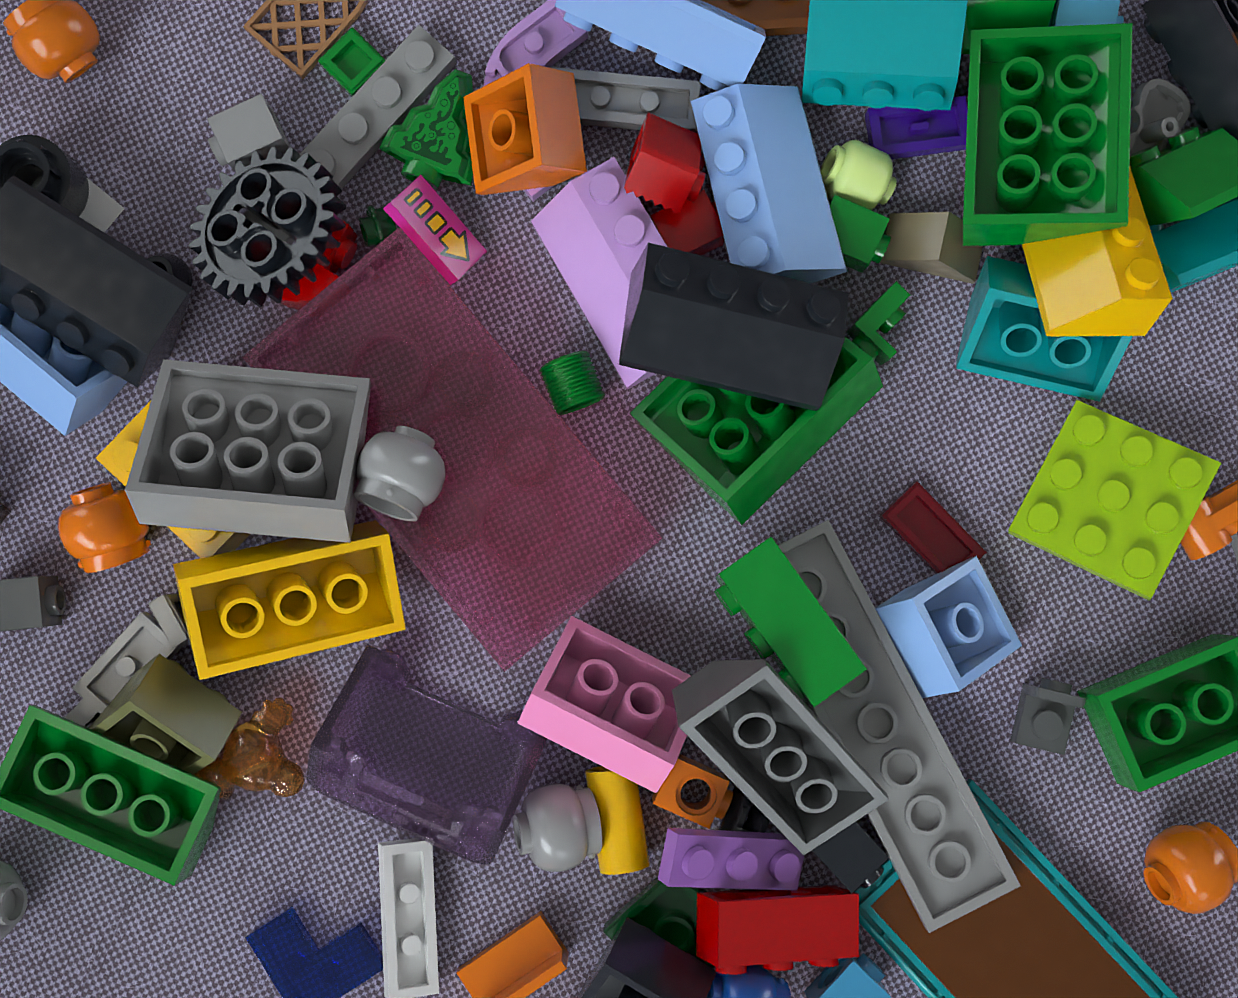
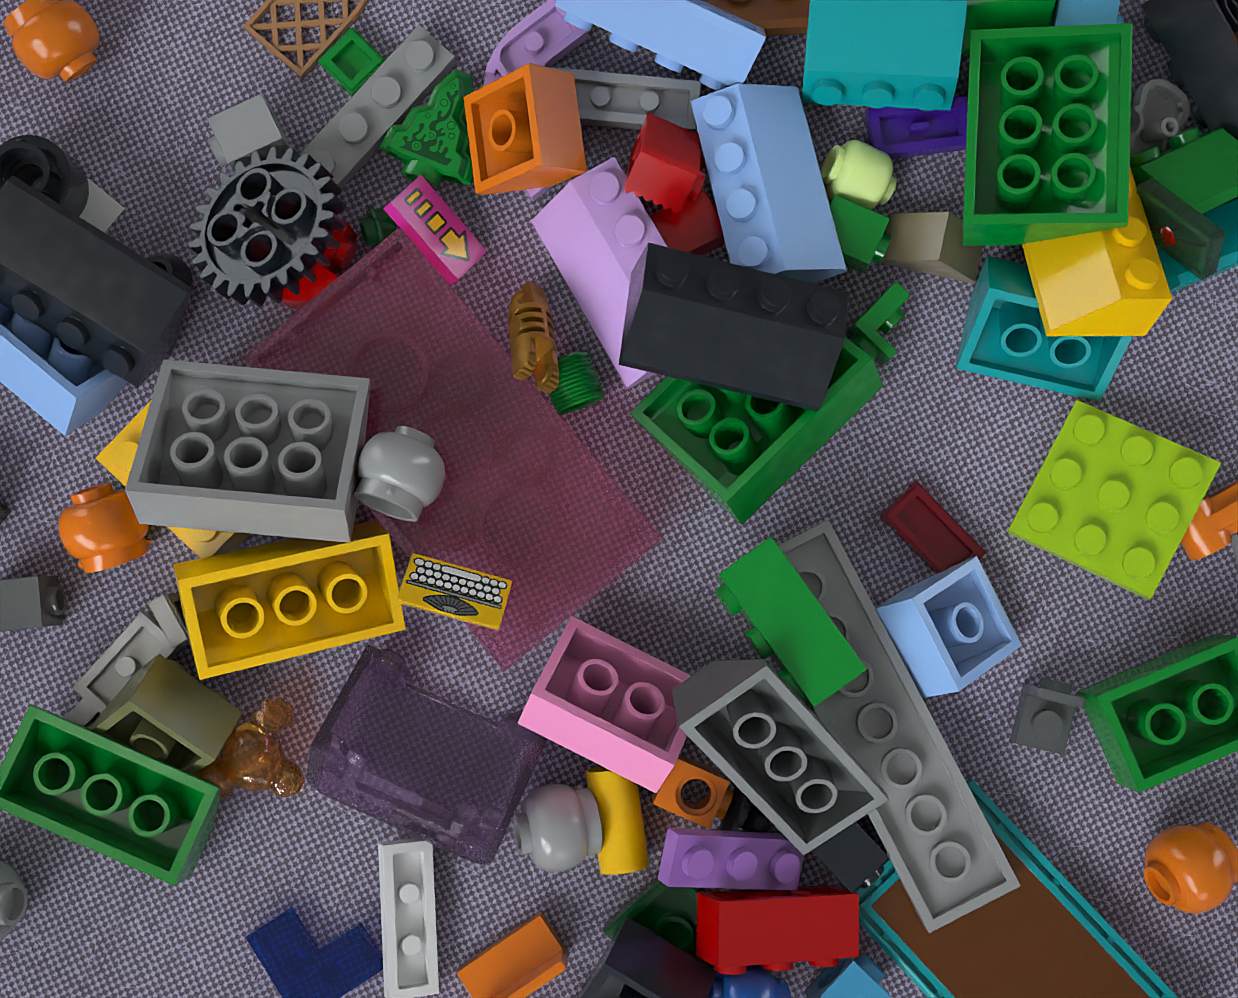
none -> slope [397,553,512,631]
none -> pearl gold hinge [508,281,559,393]
none -> clear green tile [1136,178,1225,280]

